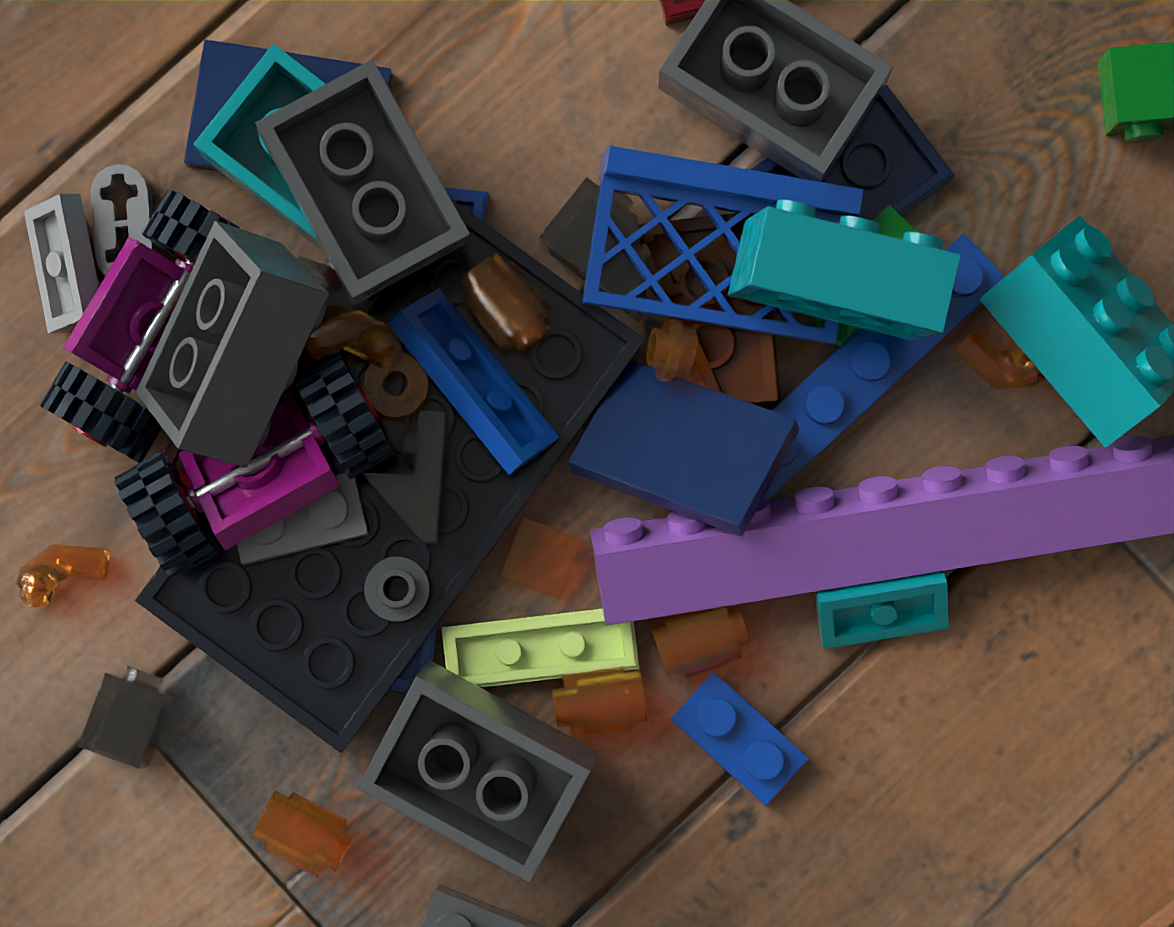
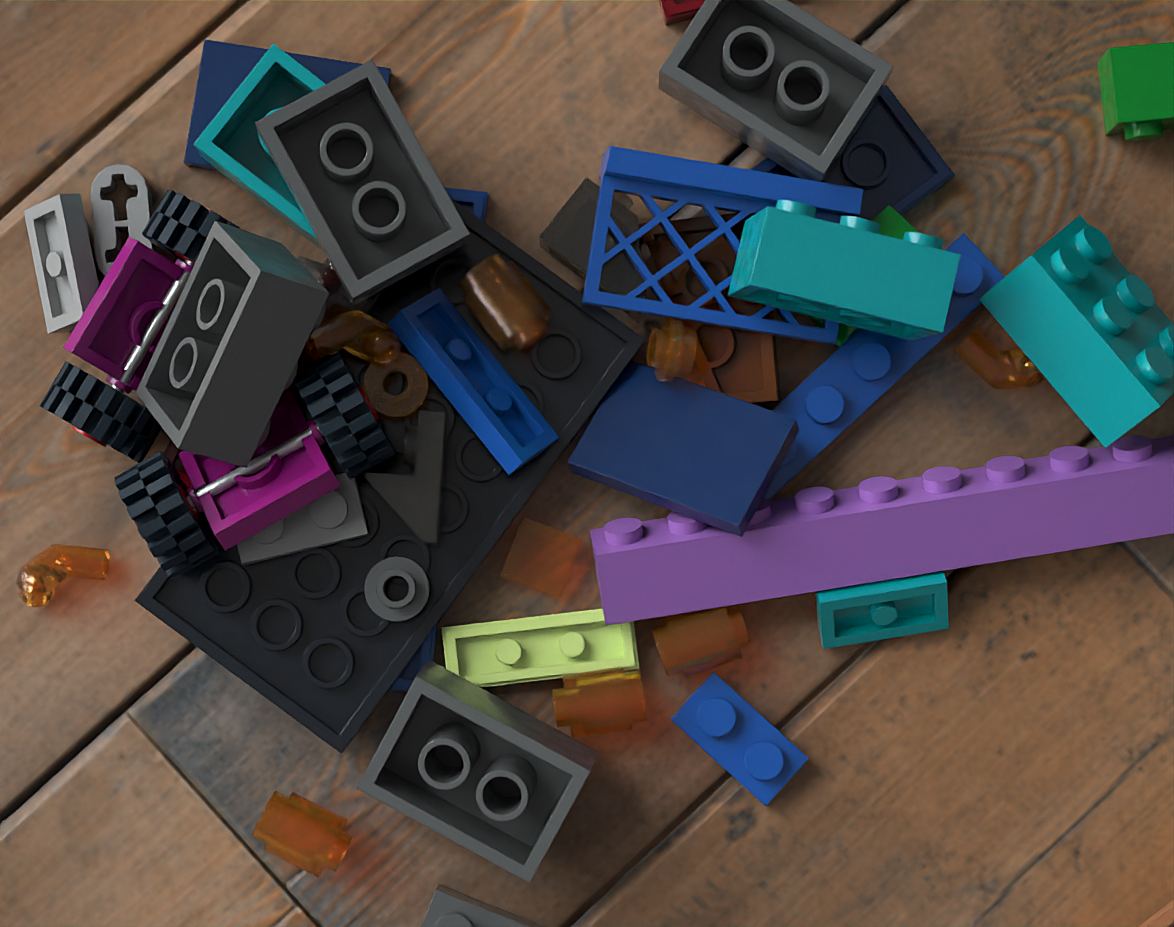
clear smoke brick [78,665,175,769] -> none

